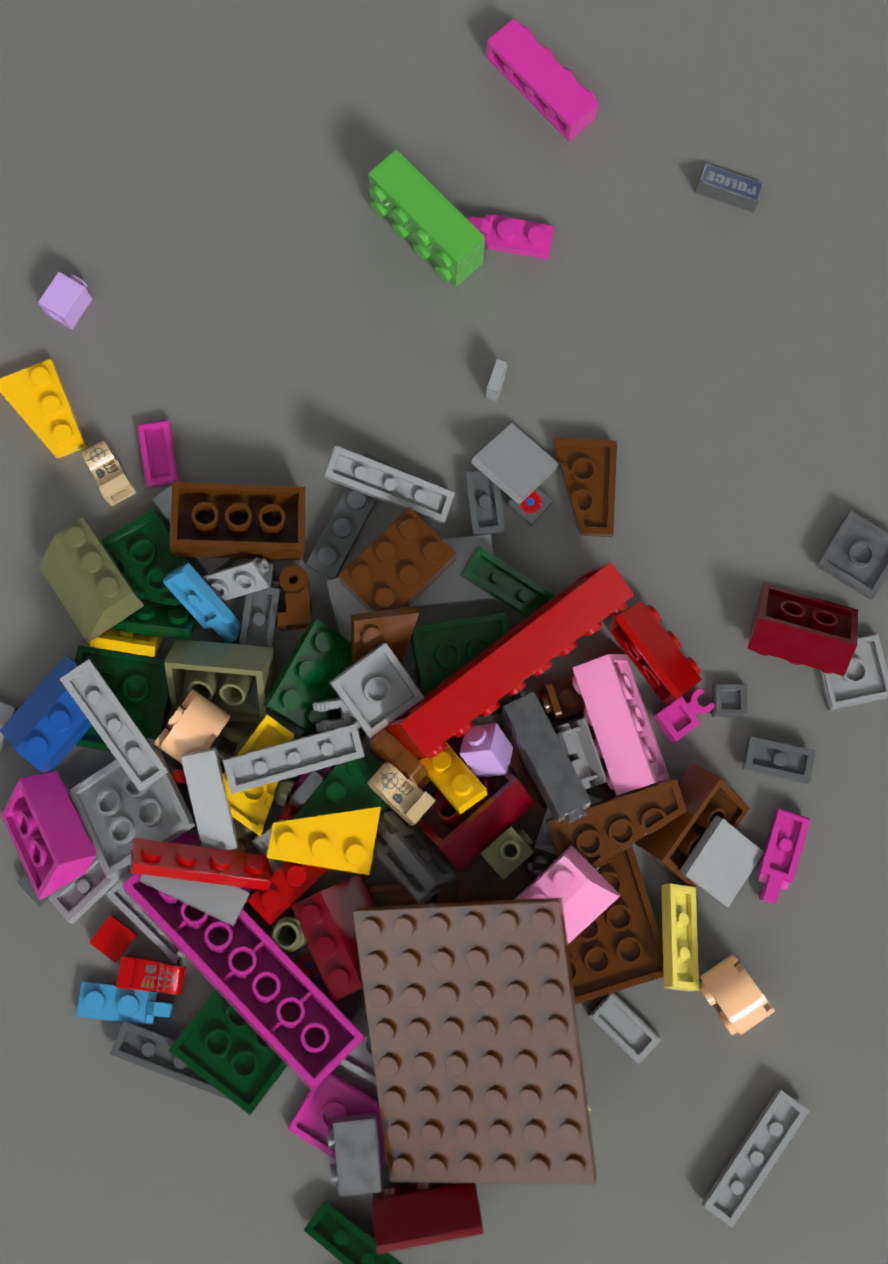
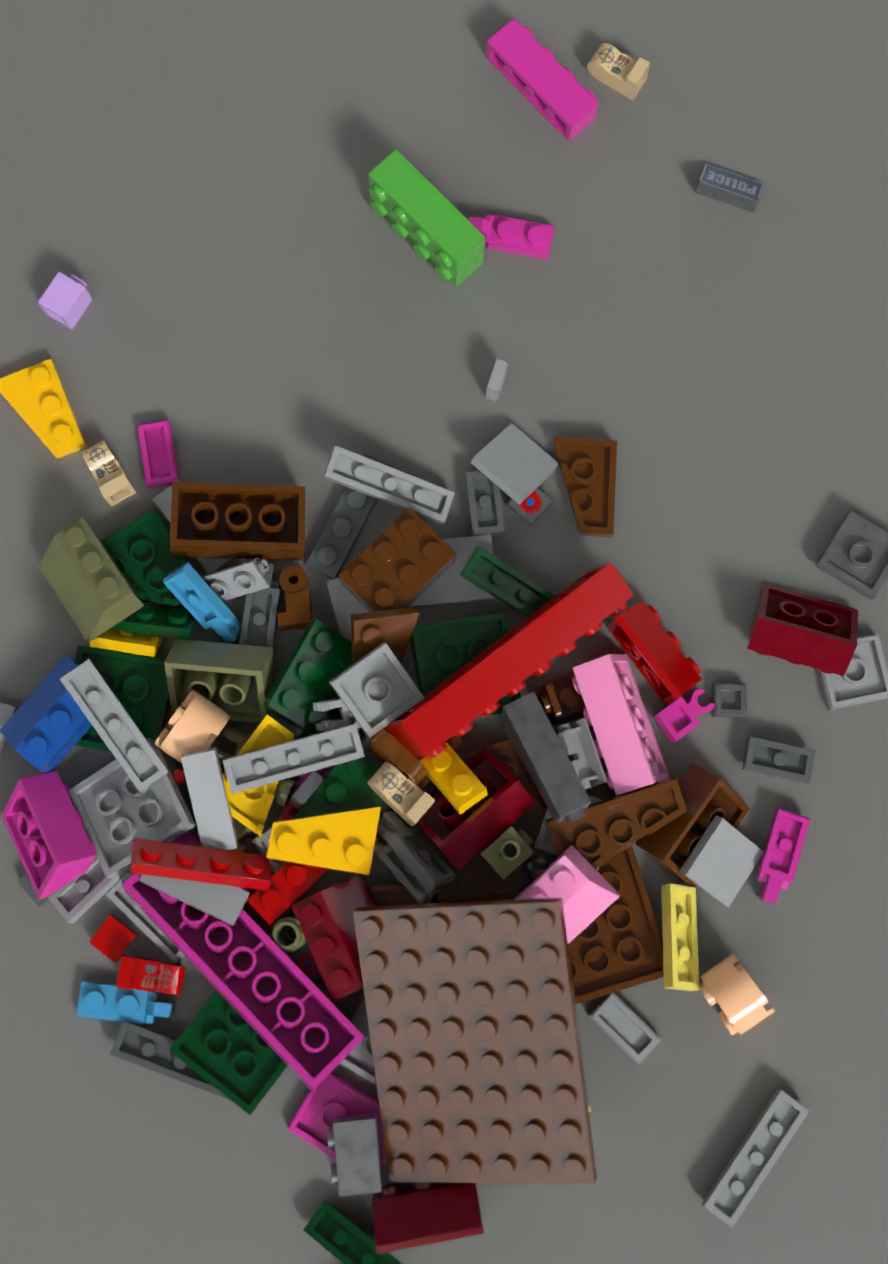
lavender brick [460,723,513,778] -> none
none -> tan leg [587,43,650,101]

